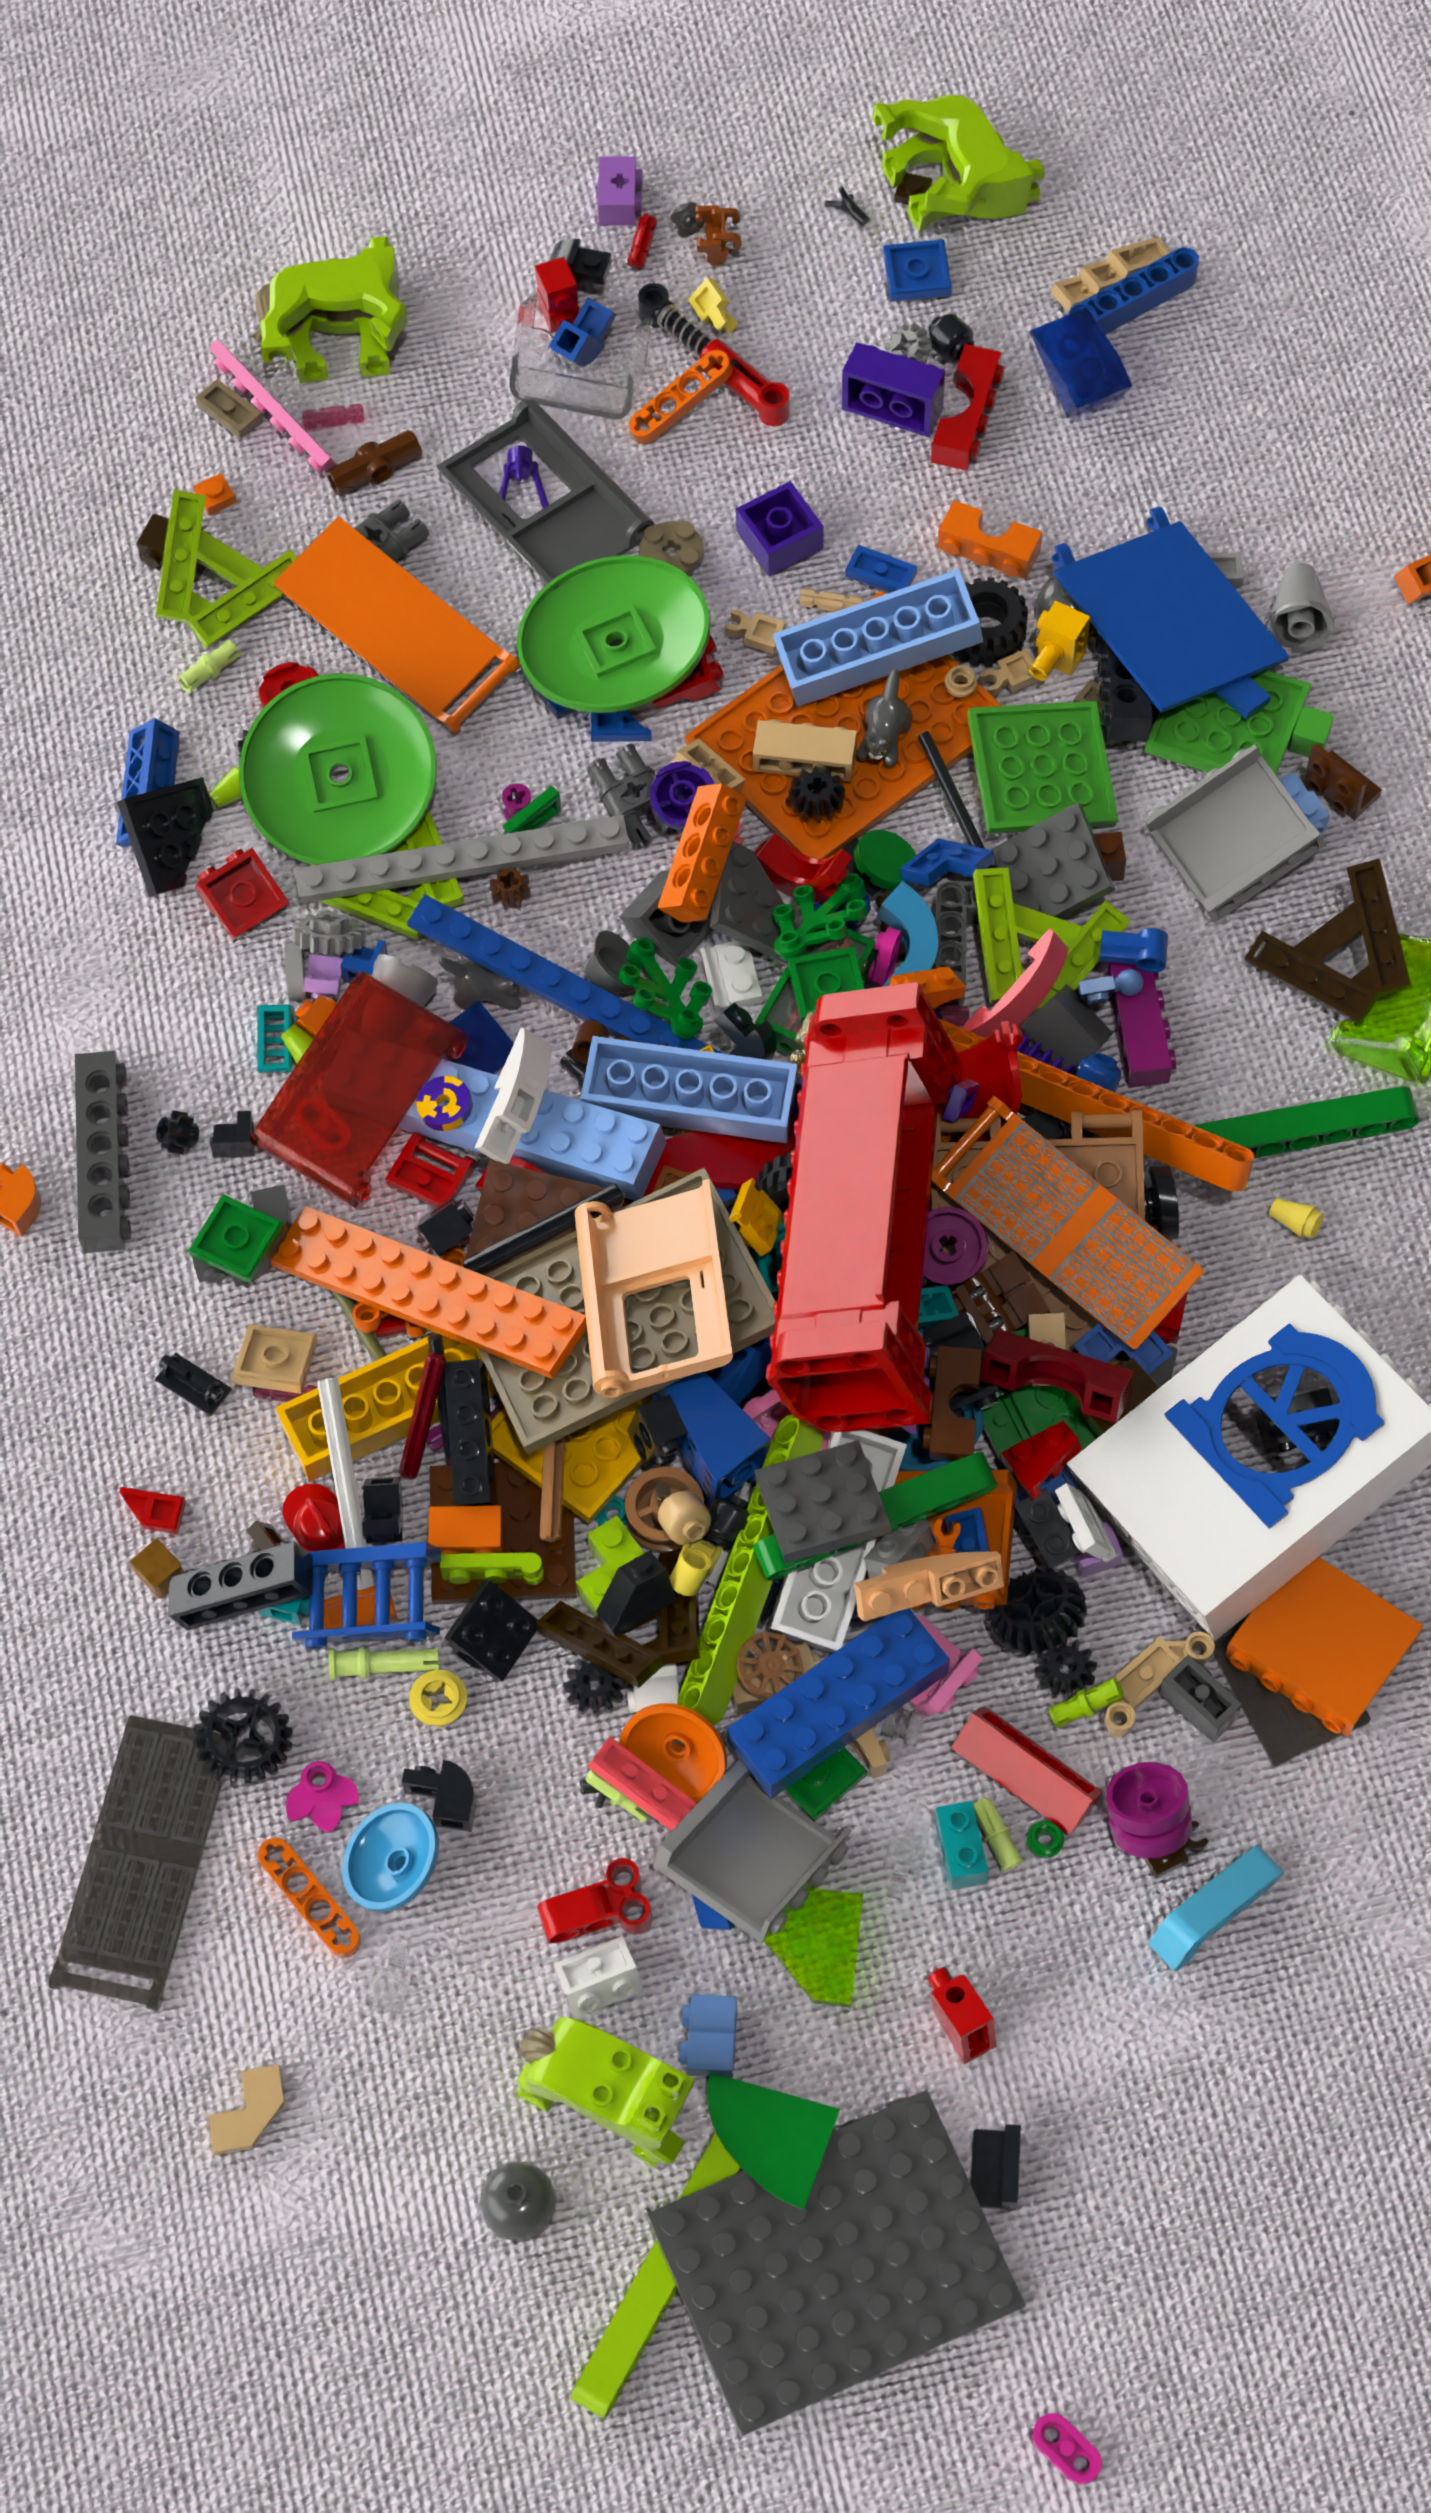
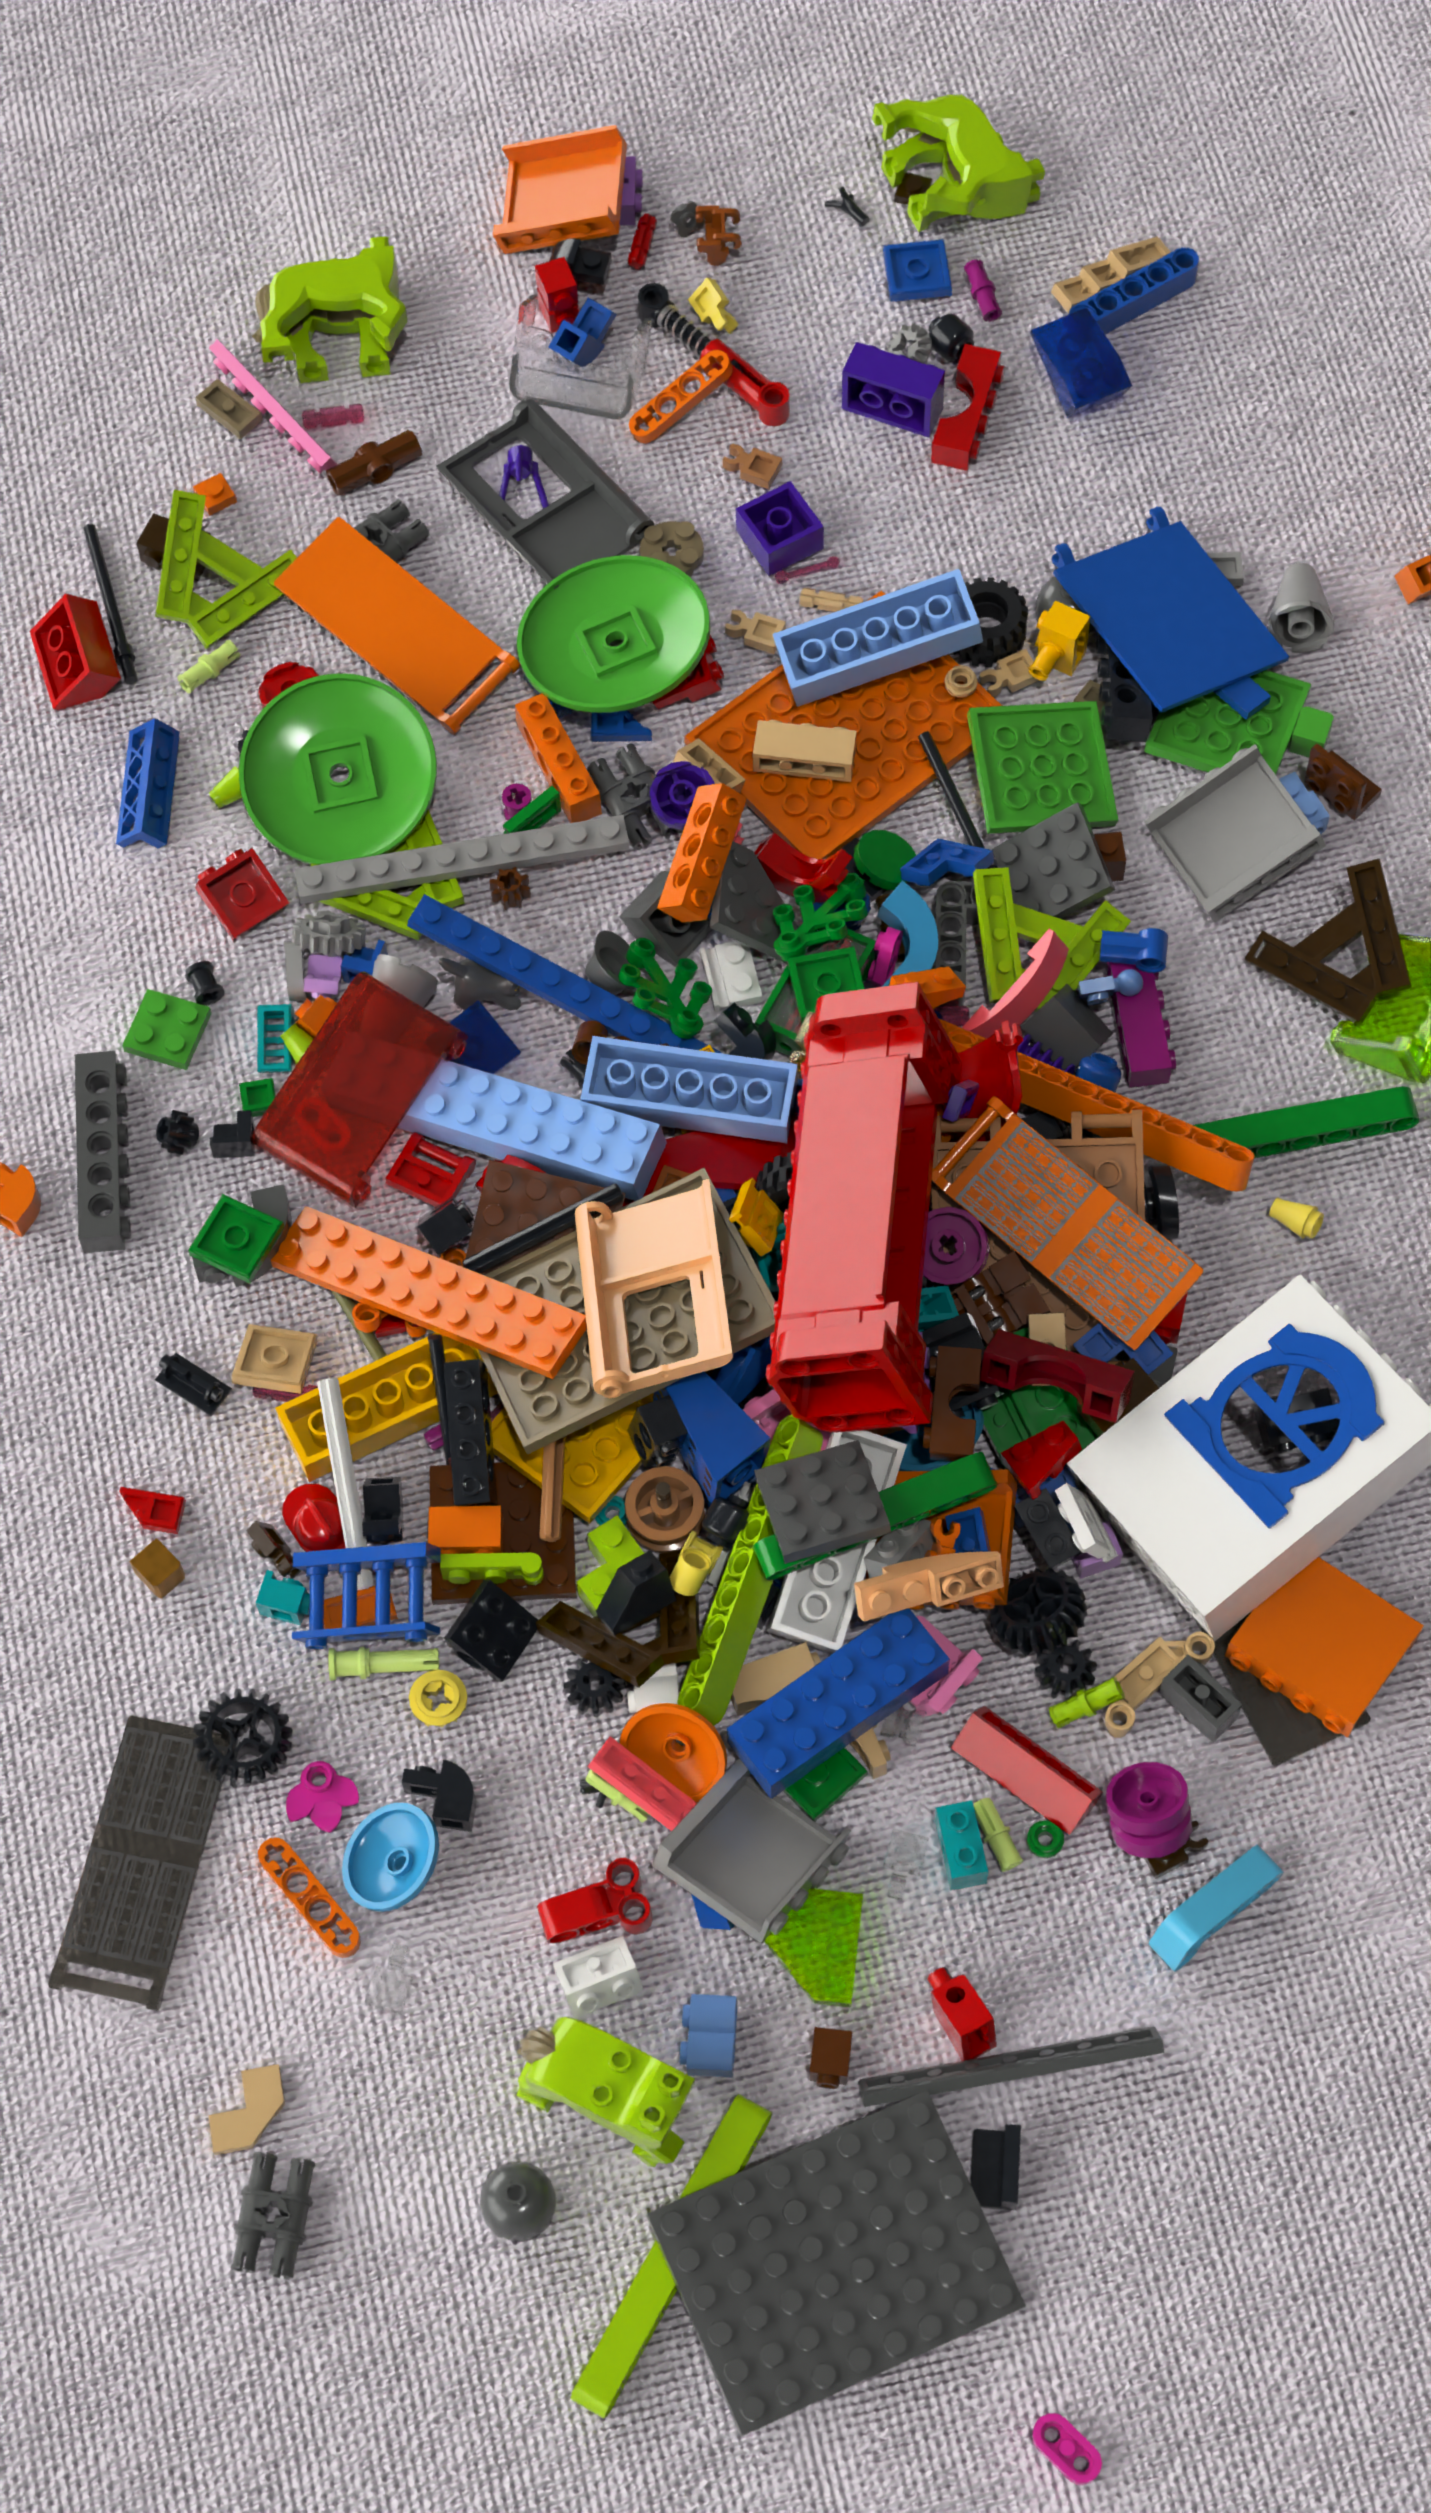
black plate [117,777,214,897] -> none
black brick [168,1541,313,1631] -> none
dark red axle [399,1352,446,1479] -> none
piece [416,1076,473,1131] -> none
white slope [475,1028,551,1164] -> none
tan head [658,1491,711,1545] -> none
green sticker [707,2072,840,2210] -> none
medium nougat wheel [736,1632,804,1700] -> none
black gear [789,765,845,824] -> none
blue plate [845,545,917,593] -> none
dark grey animal [856,669,913,768] -> none
orange arch [938,500,1043,580] -> none
none -> red slope [29,593,121,710]
none -> black bar [83,524,138,684]
none -> bright green plate [122,989,212,1070]
none -> black bush [185,961,225,1006]
none -> dark grey pin [230,2152,315,2279]
none -> green tile [239,1078,278,1117]
none -> orange panel [493,125,627,254]
none -> orange brick [515,693,602,823]
none -> medium nougat plate [722,444,782,490]
none -> clear pink hinge [775,556,840,584]
none -> reddish brown brick [809,2027,852,2089]
none -> dark grey tile [858,2026,1164,2107]
none -> magenta pin [964,259,1002,322]

